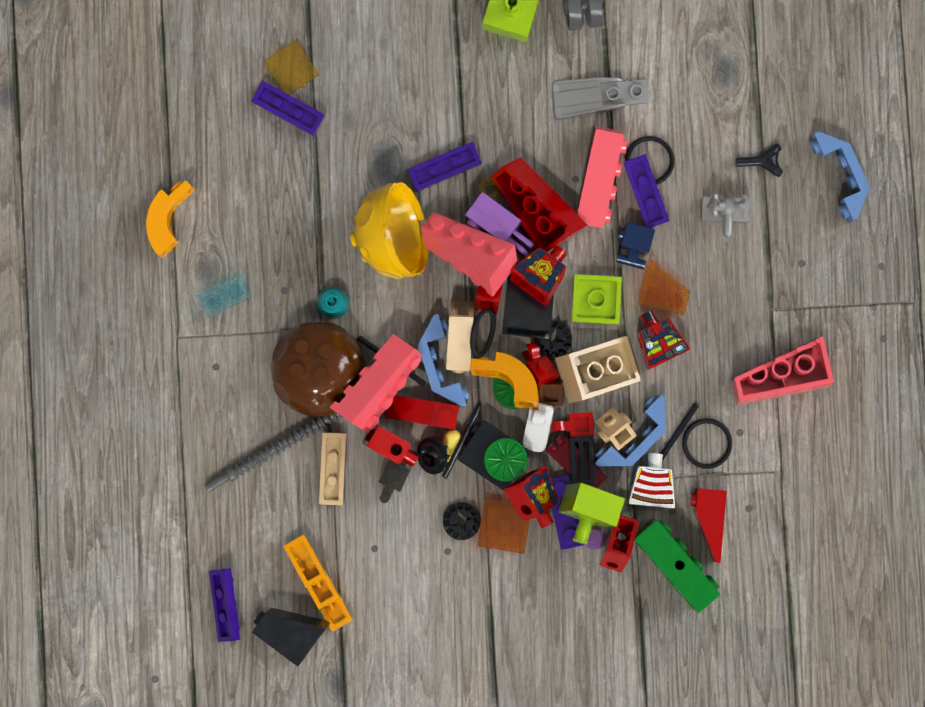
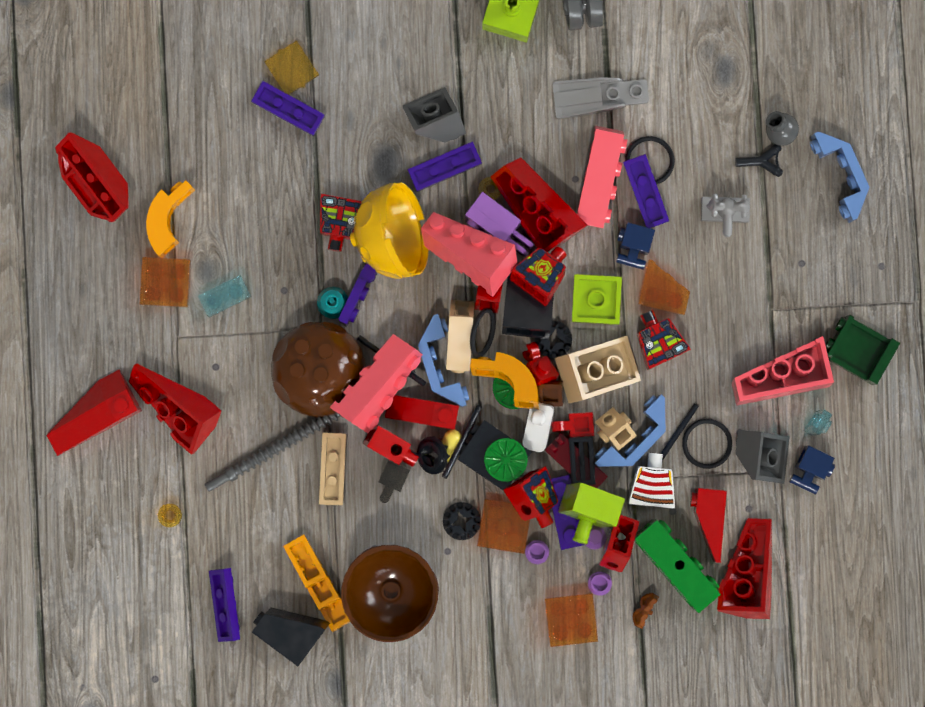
none -> red wedge [46,369,142,456]
none -> red wedge [55,132,129,222]
none -> red wedge [128,363,222,455]
none -> clear orange plate [140,257,191,308]
none -> clear yellow plate [158,504,182,528]
none -> torso [320,194,362,252]
none -> dark purple hinge [339,263,377,326]
none -> reddish brown rock [341,545,439,642]
none -> dark grey slope [402,88,466,143]
none -> medium lavender plate [525,540,549,564]
none -> clear orange plate [545,593,598,647]
none -> medium lavender plate [588,571,612,596]
none -> dark orange piece [633,593,659,629]
none -> red wedge [717,518,772,619]
none -> dark grey slope [735,430,790,484]
none -> dark grey piece [766,111,799,146]
none -> dark blue brick [789,446,835,495]
none -> clear light blue plate [803,409,832,436]
none -> dark green panel [825,315,900,385]

